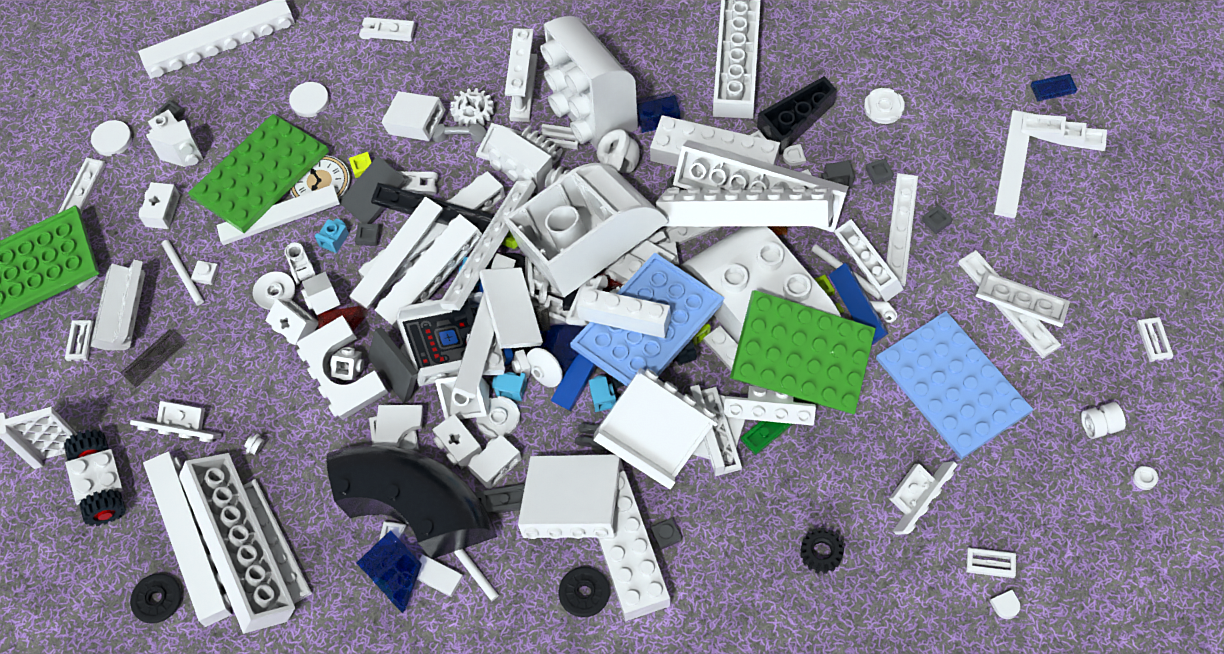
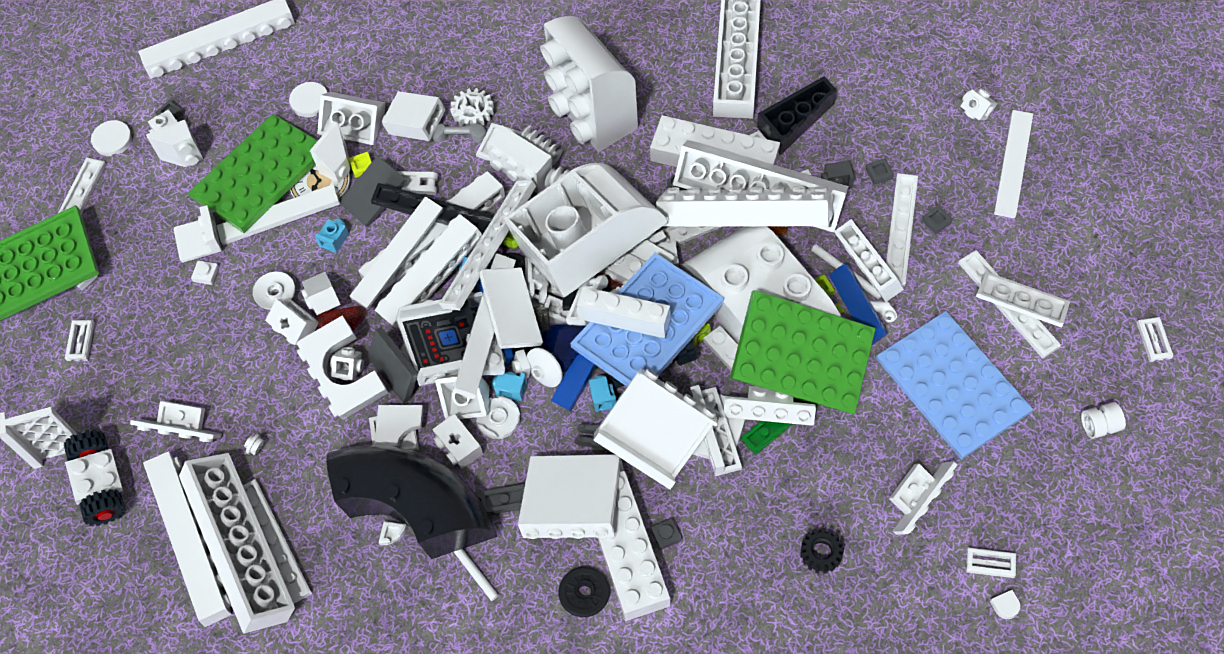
white brick [90,260,145,350] -> none
clear smoke tile [120,329,185,388] -> none
black wheel [130,573,181,624] -> none
white brick [139,182,180,229] -> none
white bar [162,240,204,306] -> none
white piece [285,242,316,285] -> none
dark grey plate [355,223,380,246] -> none
clear blue slope [356,530,422,613] -> none
white plate [359,17,416,41] -> none
white tile [411,555,463,597] -> none
white brick [468,434,522,490] -> none
white fence [505,28,538,122] -> none
white tile [540,124,579,150] -> none
white piece [596,129,640,173] -> none
clear blue slope [636,92,680,133] -> none
white tile [783,144,806,166] -> none
white tile [864,88,905,124] -> none
white slope [1021,114,1107,151] -> none
clear blue tile [1030,74,1077,102] -> none
white tile [1133,466,1158,490] -> none
none -> white bracket [174,205,222,263]
none -> white slope [310,121,351,183]
none -> white slope [317,92,386,145]
none -> white brick [960,88,998,120]

